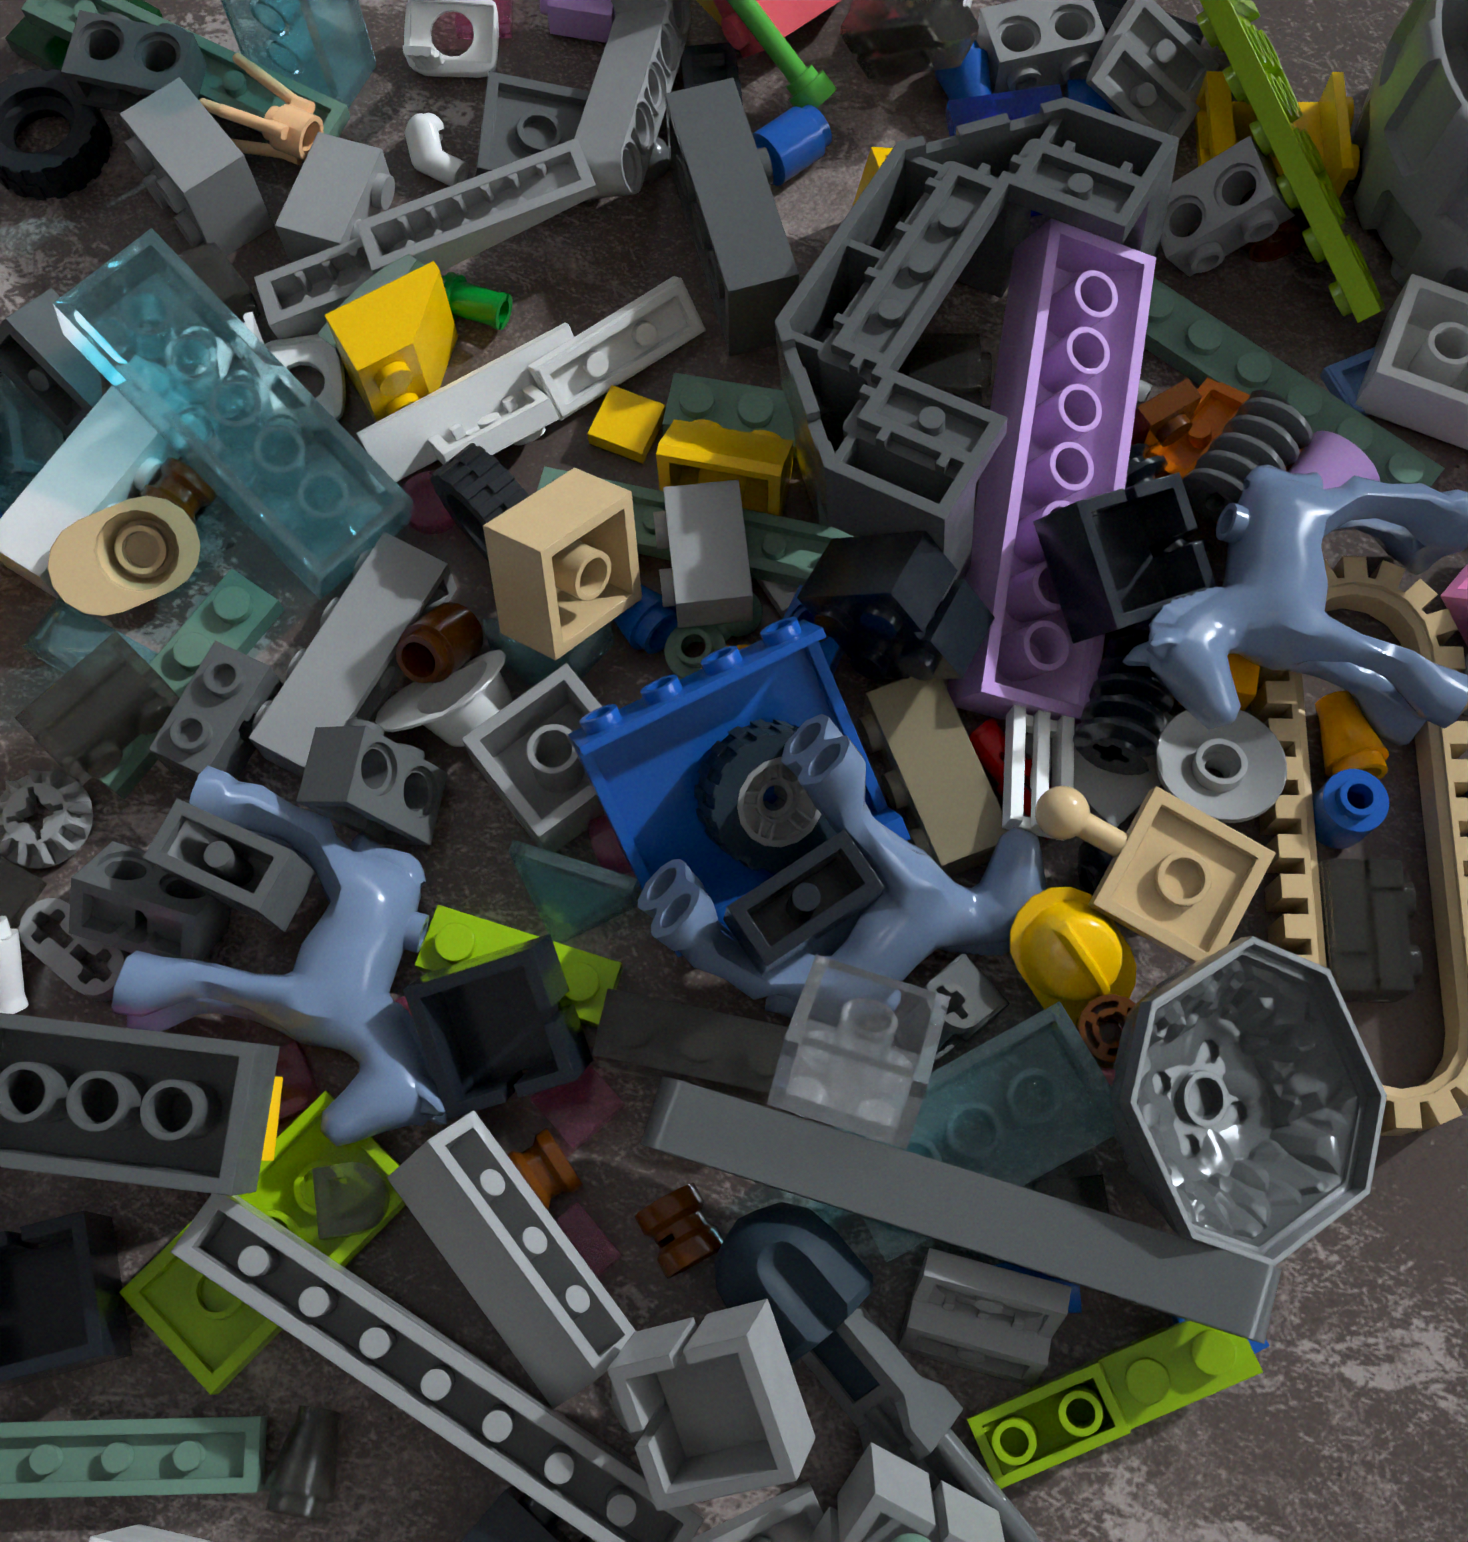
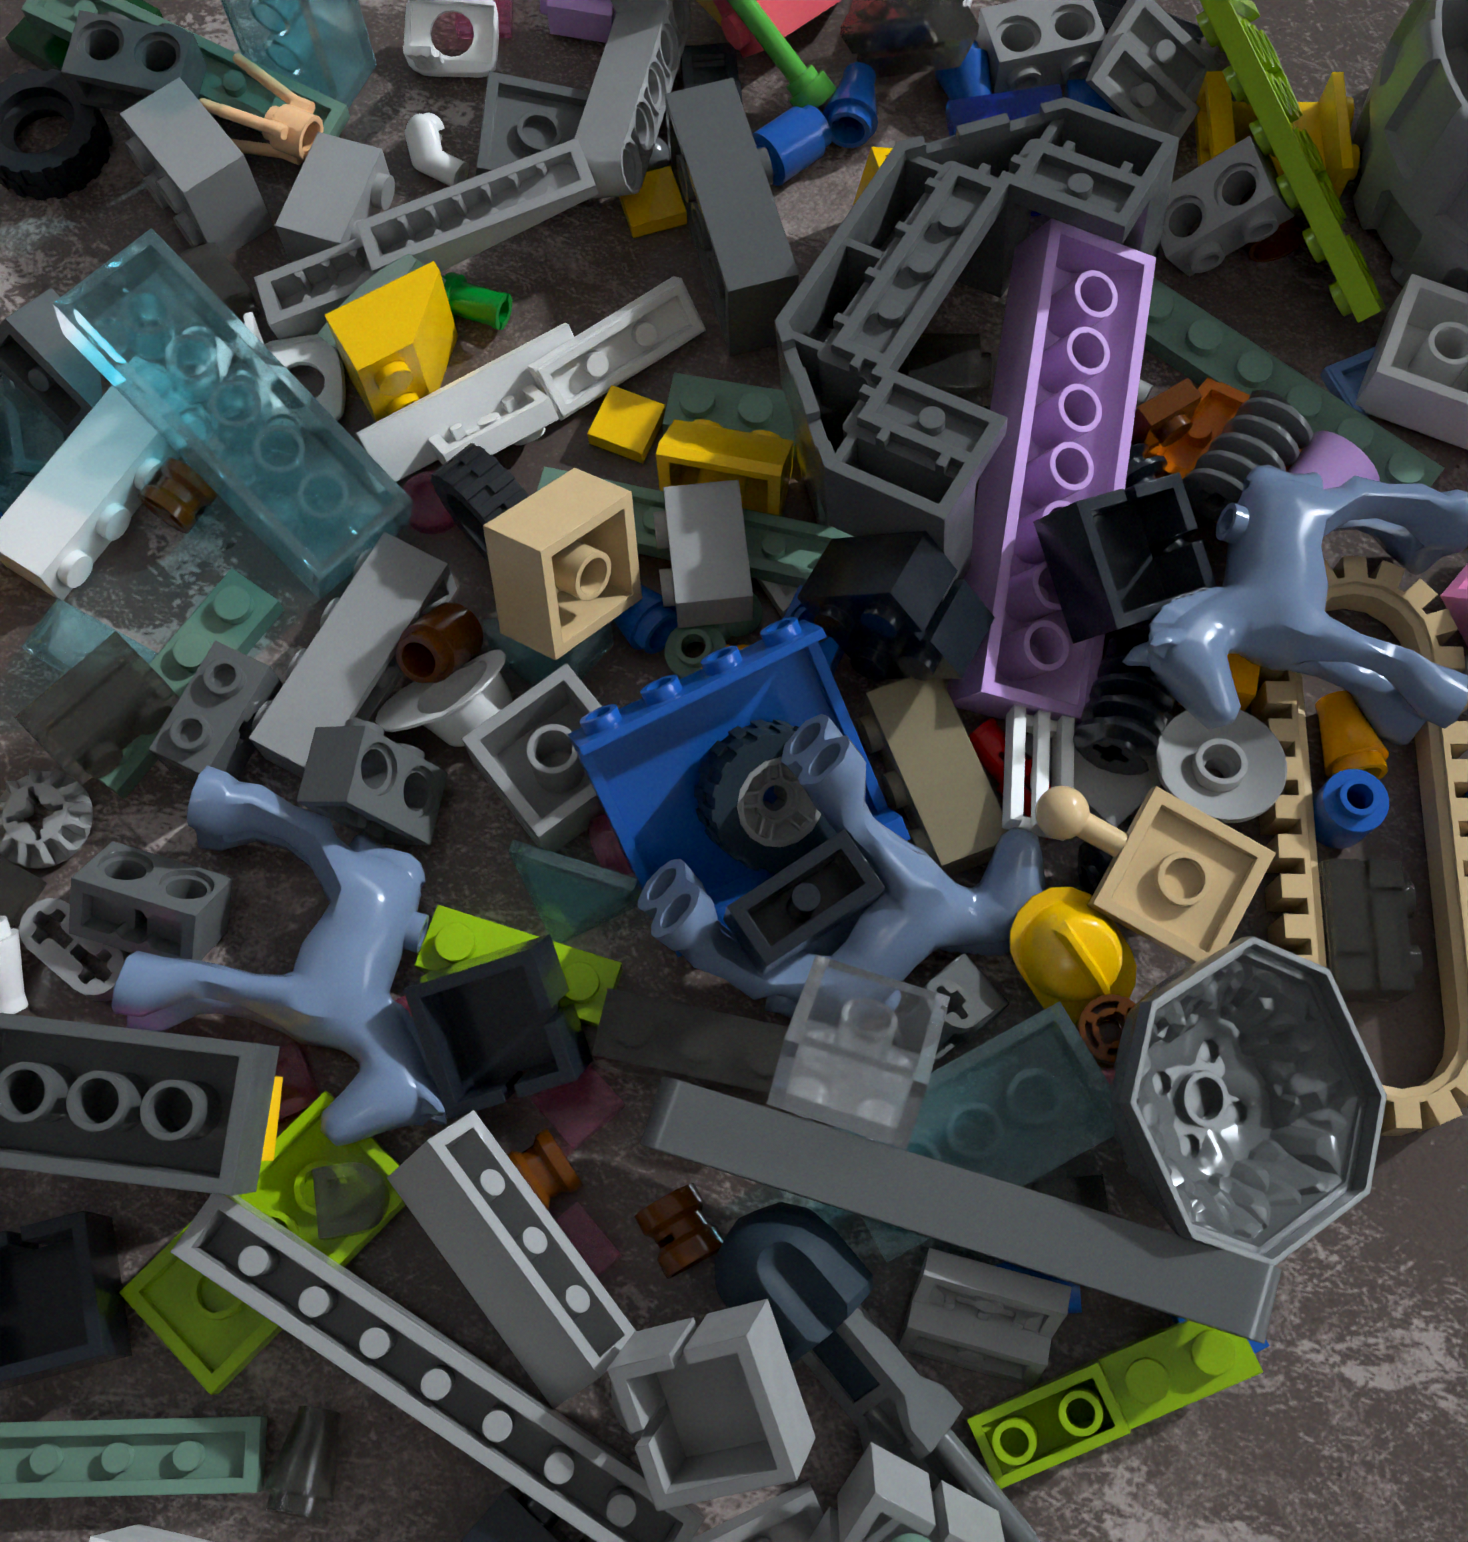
tan piece [47,496,201,616] -> none
dark grey slope [143,798,317,932] -> none
none -> yellow tile [619,166,687,238]
none -> blue cone [823,62,878,148]

